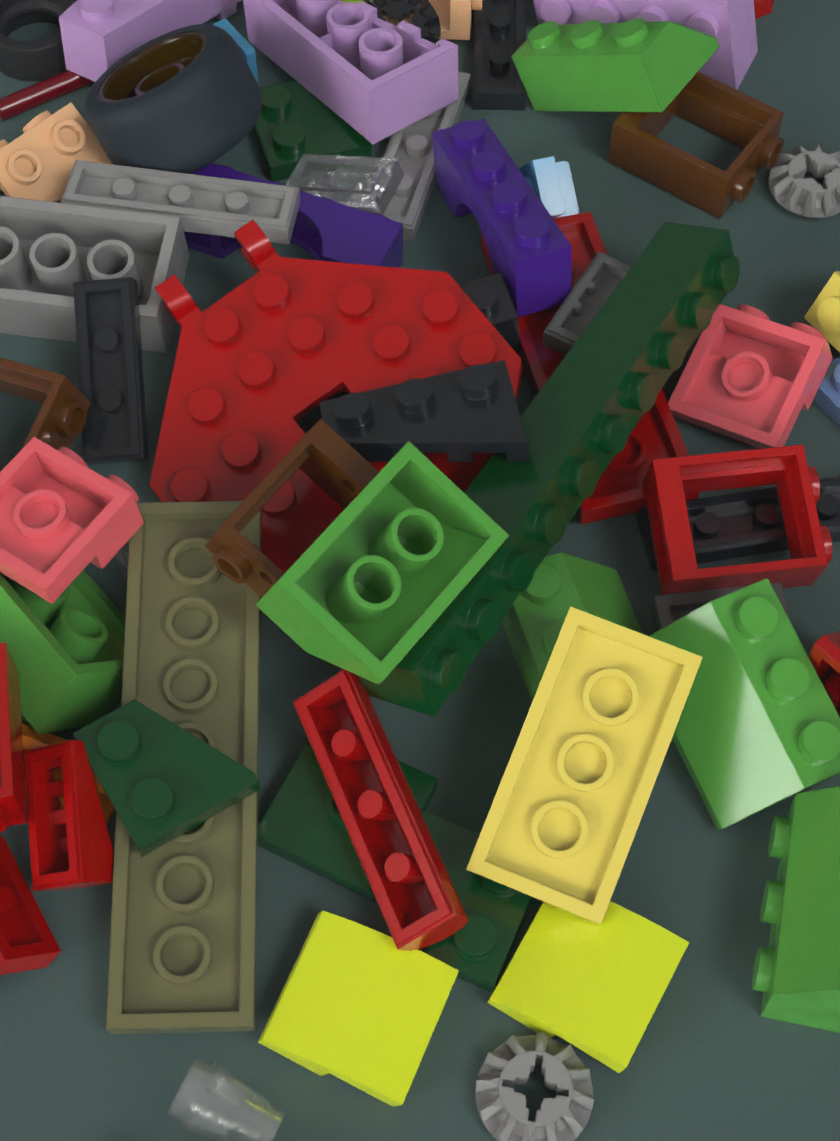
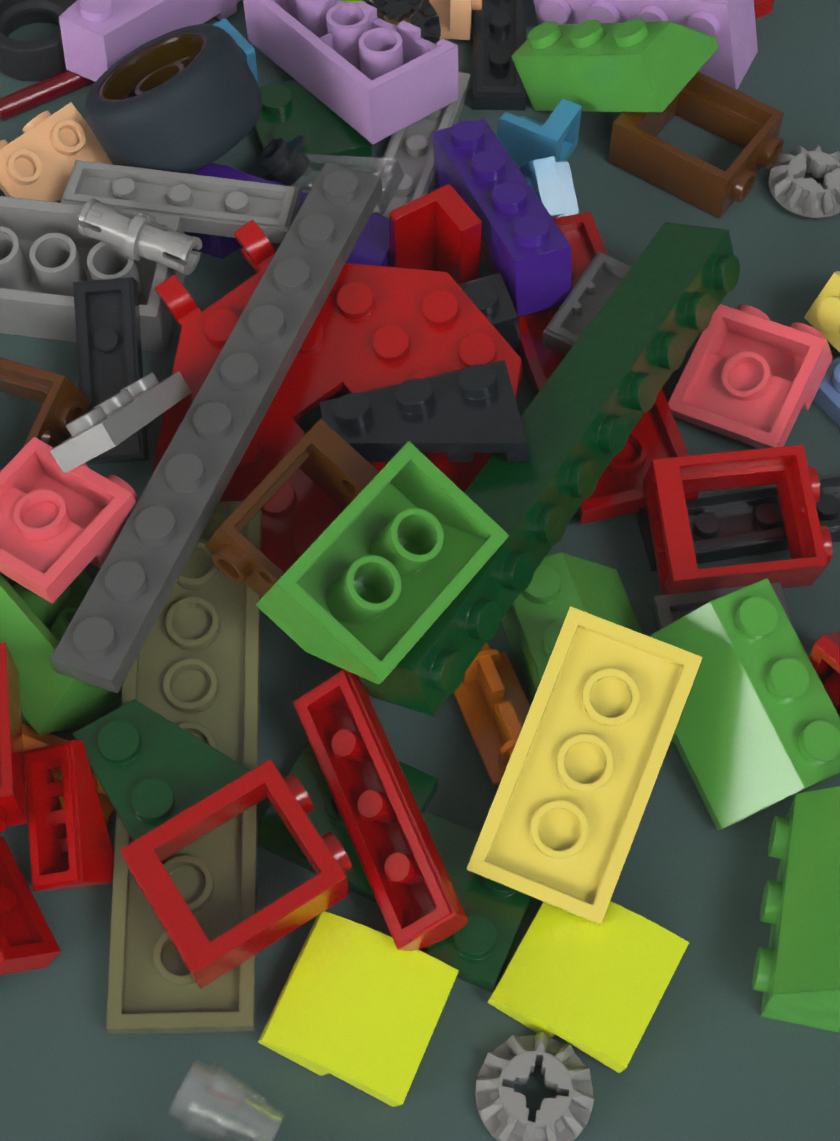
none -> dark grey plate [50,162,383,693]
none -> light grey plate [50,371,192,474]
none -> light grey pin [78,198,202,275]
none -> red window [119,759,352,989]
none -> black plate [254,135,309,186]
none -> red panel [389,184,482,284]
none -> orange hinge [453,642,530,787]
none -> dark azure panel [497,98,582,167]

